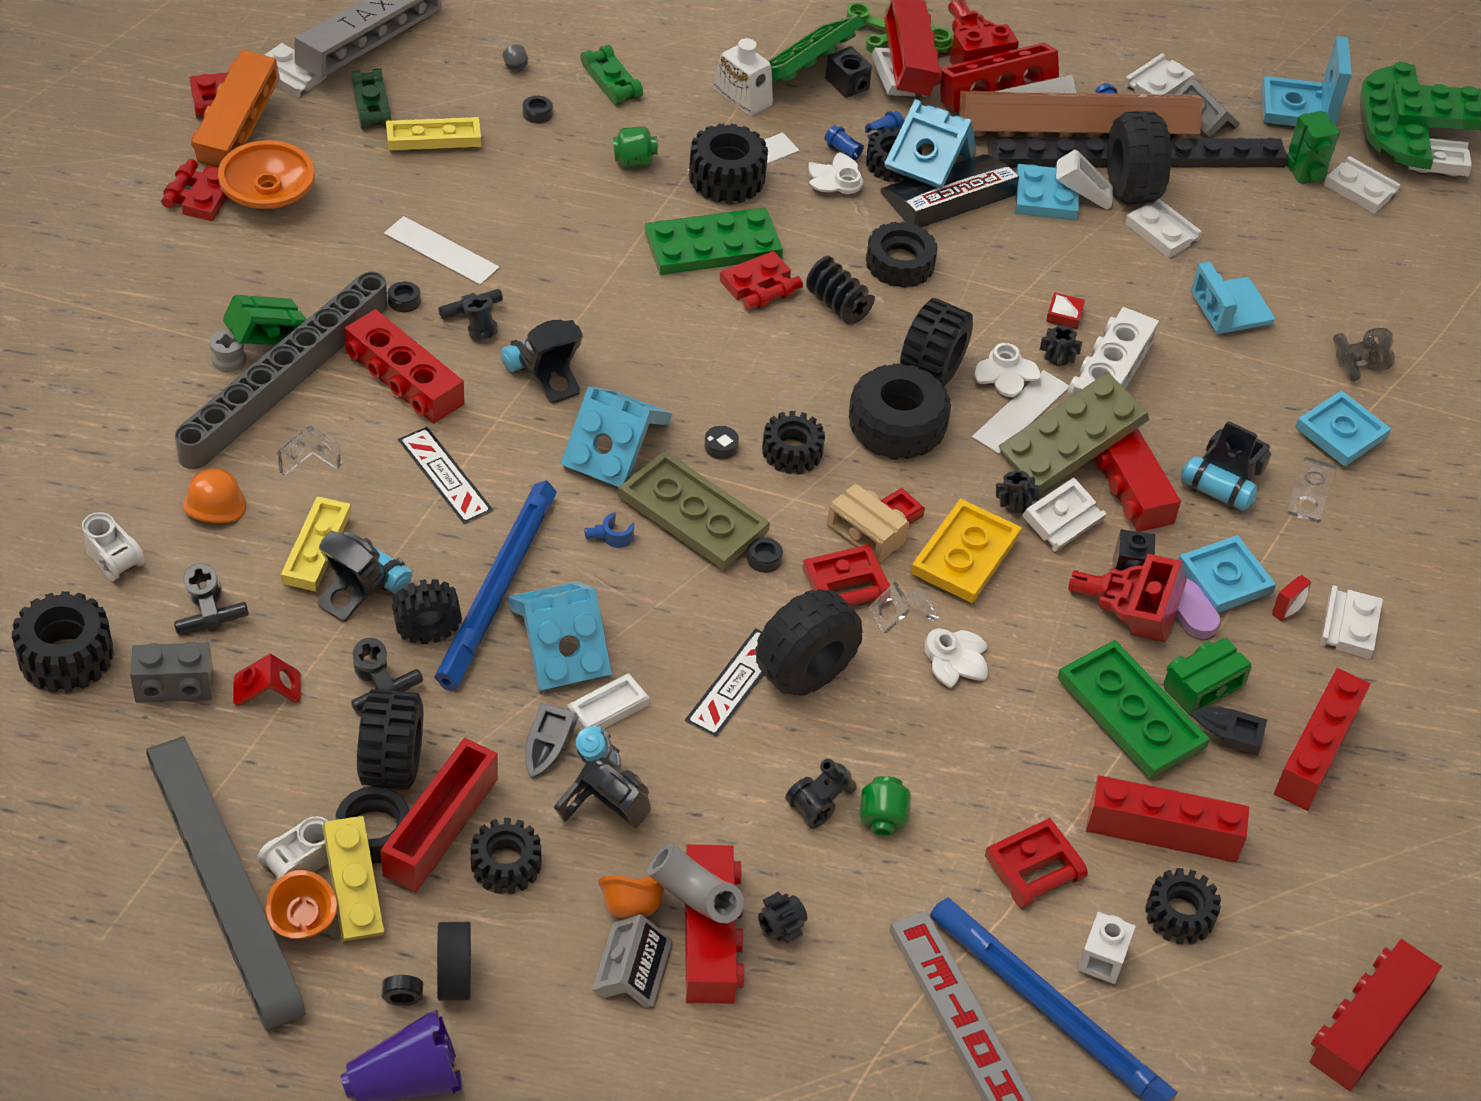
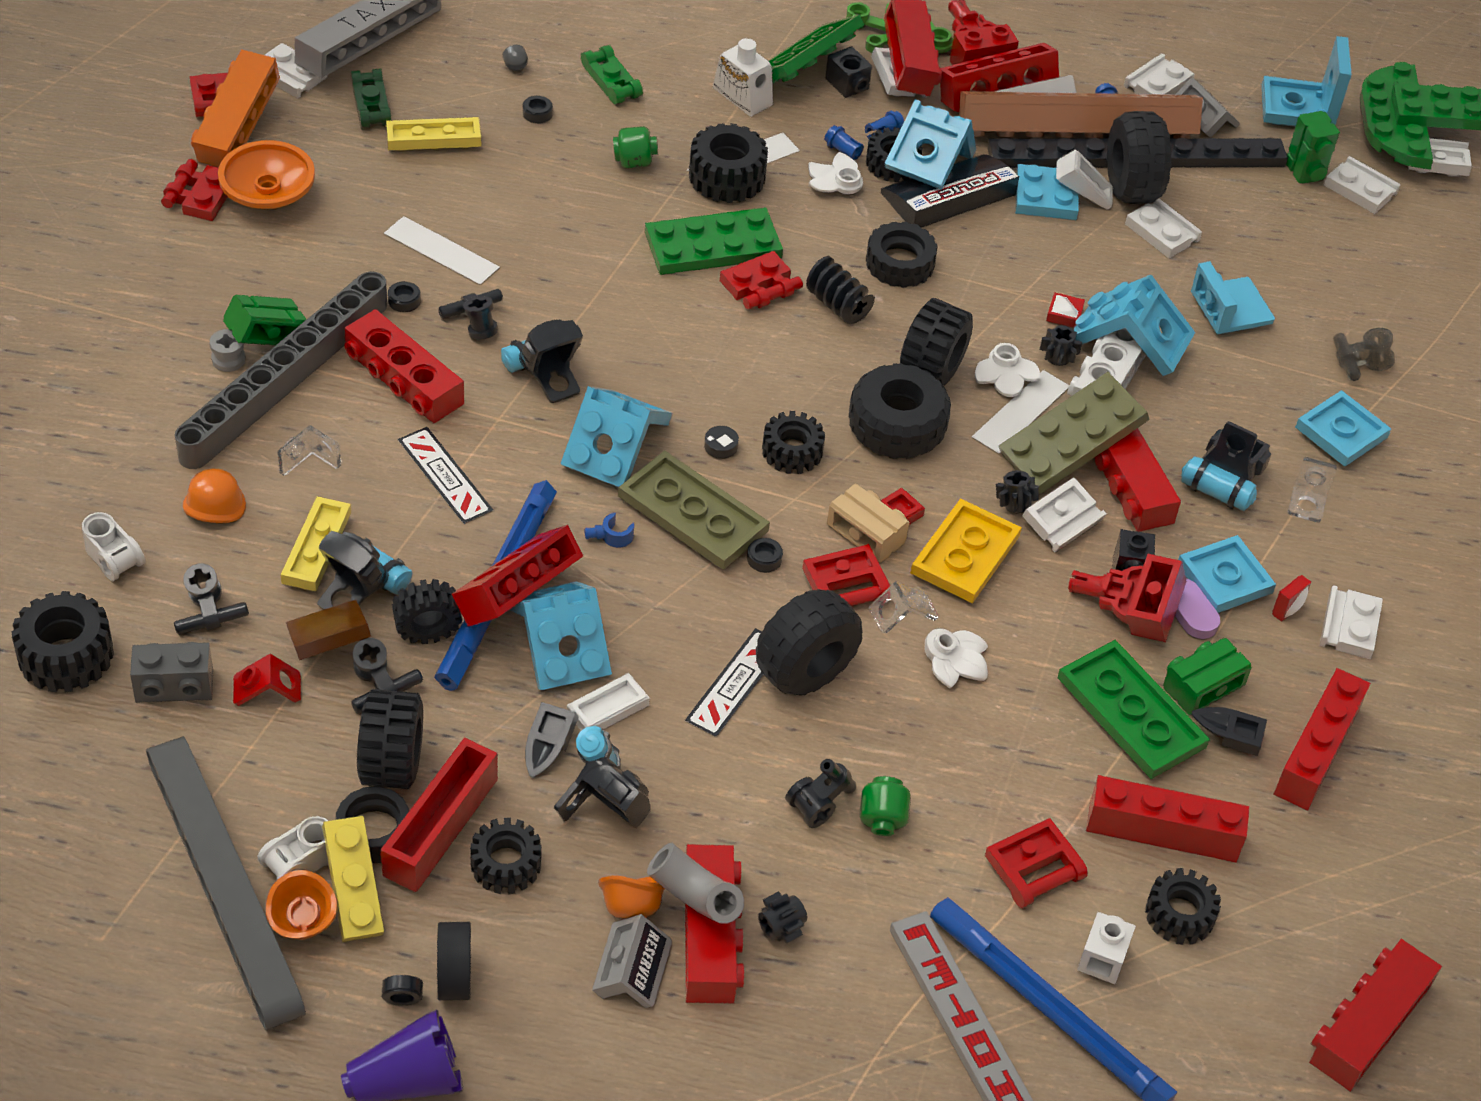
none -> reddish brown tile [286,599,372,660]
none -> red brick [452,525,583,627]
none -> medium azure bracket [1074,275,1196,376]

